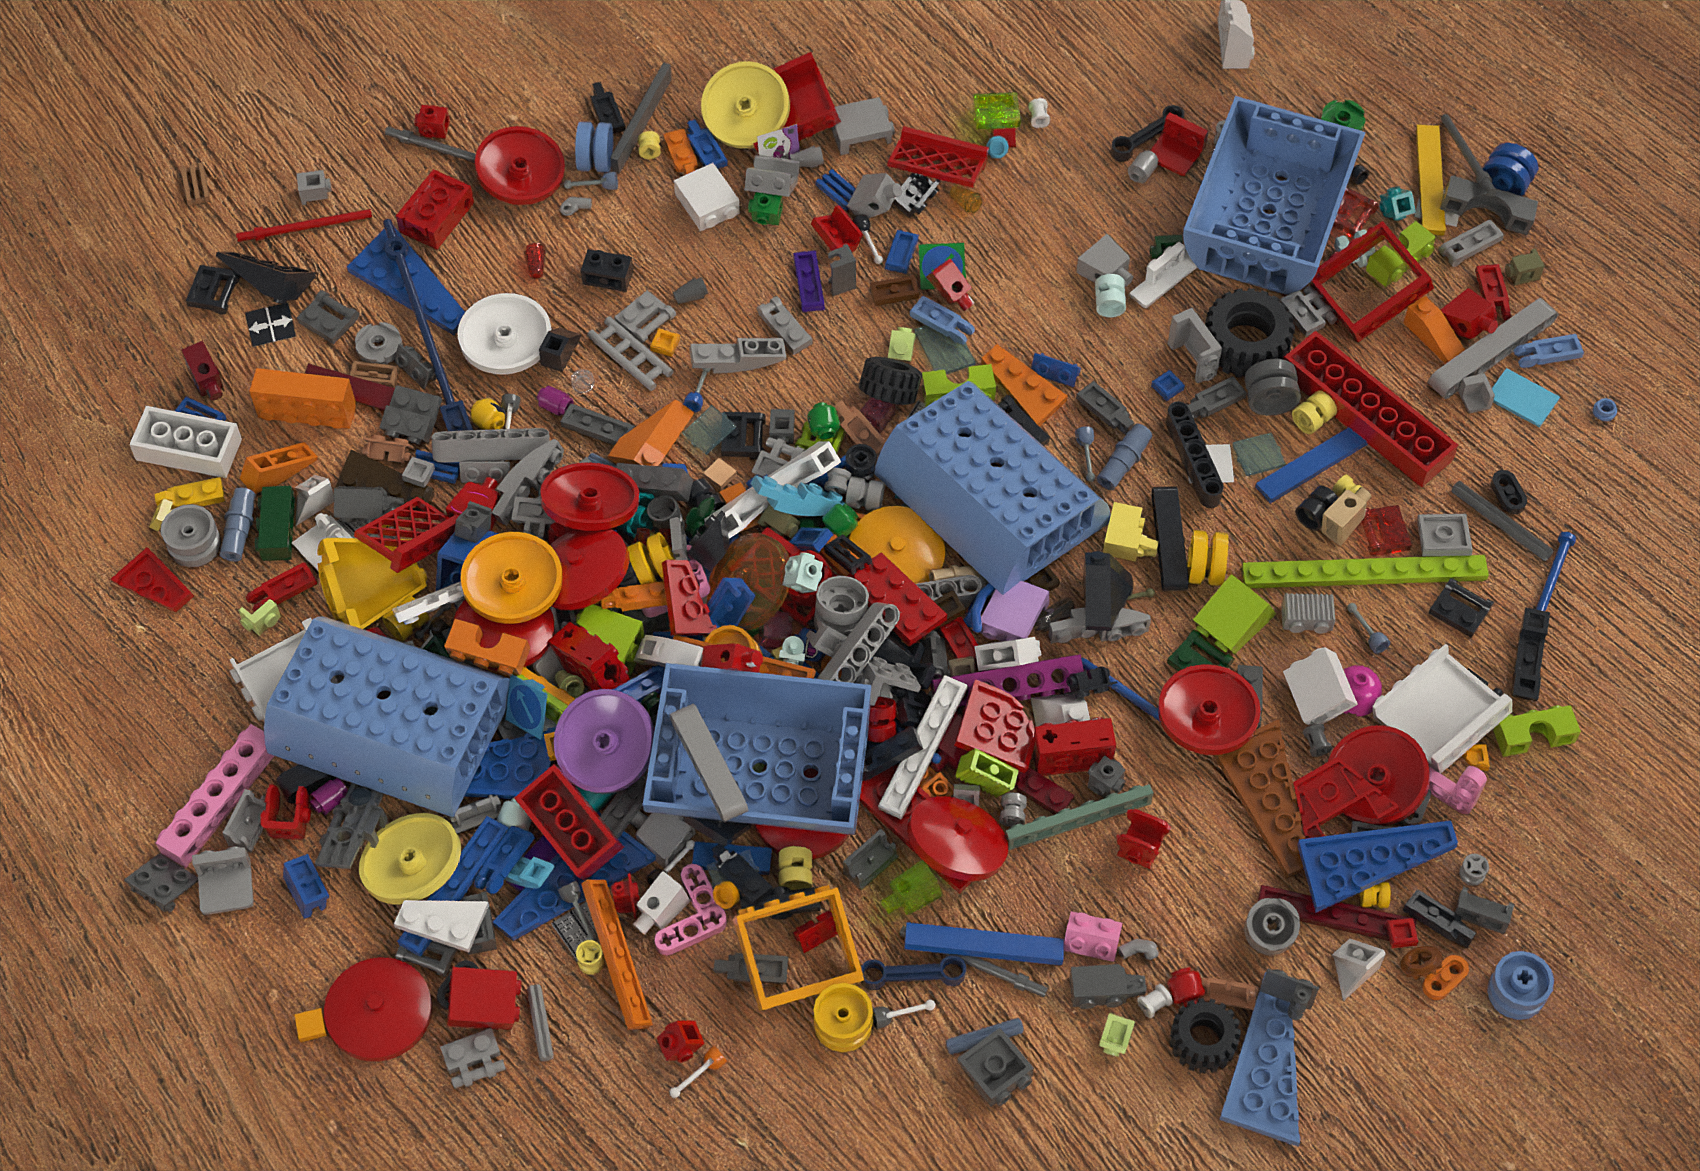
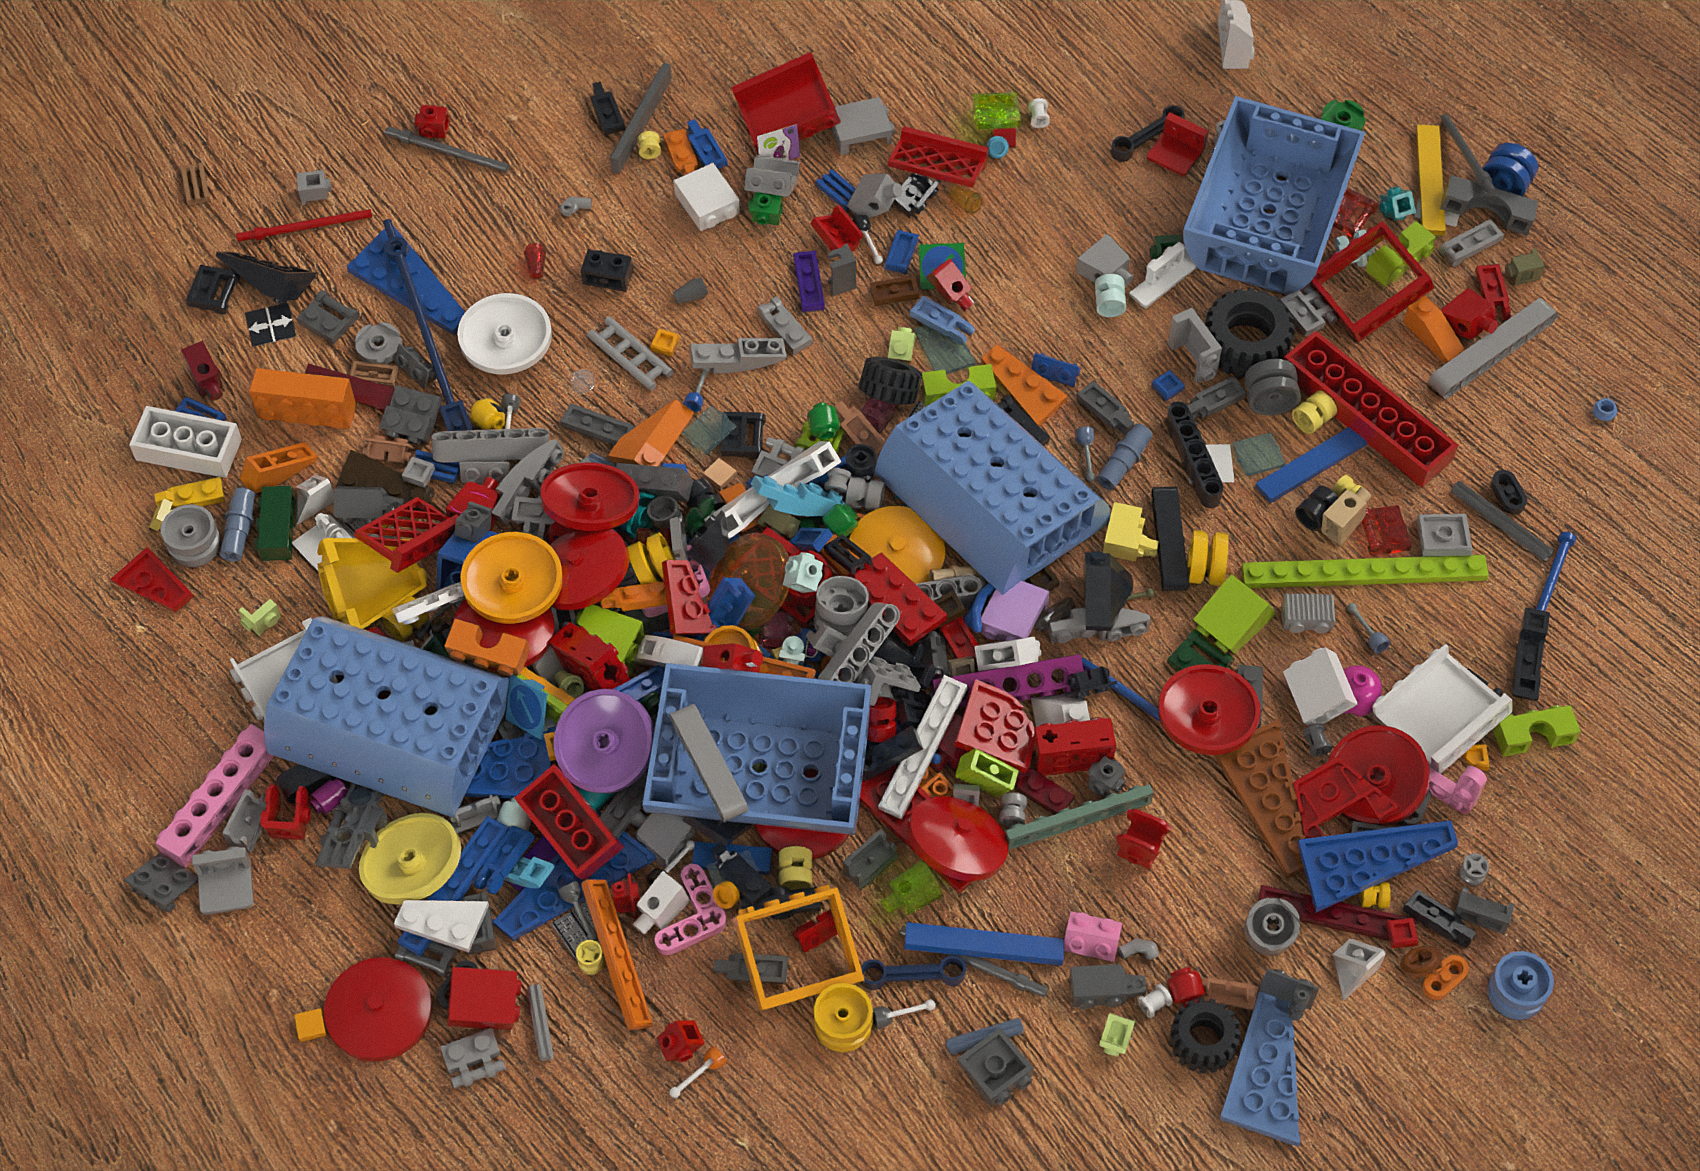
red hinge [245,562,317,612] -> none
blue hinge [283,854,329,919] -> none
red piece [396,169,474,250] -> none
red dish [475,126,565,205] -> none
magenta brick [537,385,574,416] -> none
black slope [539,327,581,372] -> none
hinge [563,172,618,190] -> none
medium blue wheel [575,121,613,172] -> none
light grey plate [614,290,676,343] -> none
light yellow dish [701,61,790,149] -> none
dark grey brick [769,409,795,444] -> none
light grey cone [790,145,824,167] -> none
light grey brick [1128,150,1158,183] -> none
black hinge [1350,165,1369,185] -> none
black plate [1429,578,1495,638] -> none
light grey panel [1458,373,1495,413] -> none
medium azure piece [1492,368,1560,428] -> none
medium blue hinge [1514,334,1584,368] -> none

